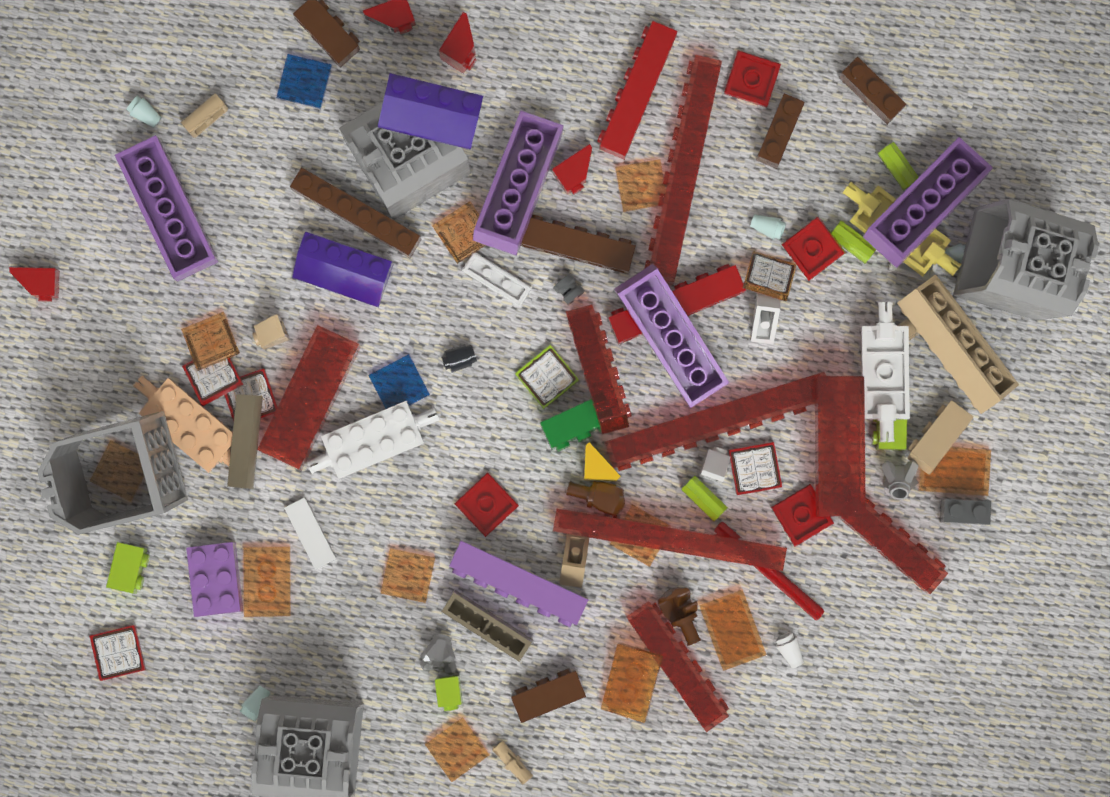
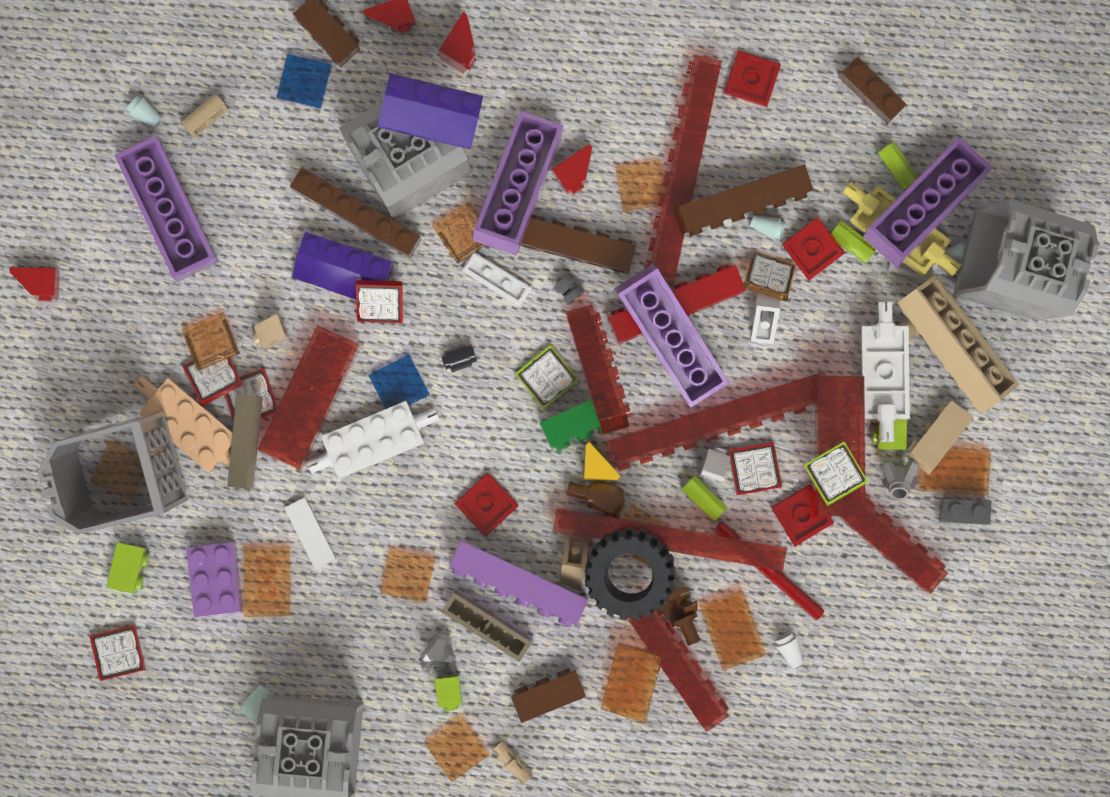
red brick [597,21,678,160] -> none
reddish brown brick [756,93,805,169] -> none
none -> tile [356,280,403,323]
none -> black tyre [585,527,676,621]
none -> reddish brown brick [673,164,814,237]
none -> tile [803,441,868,506]

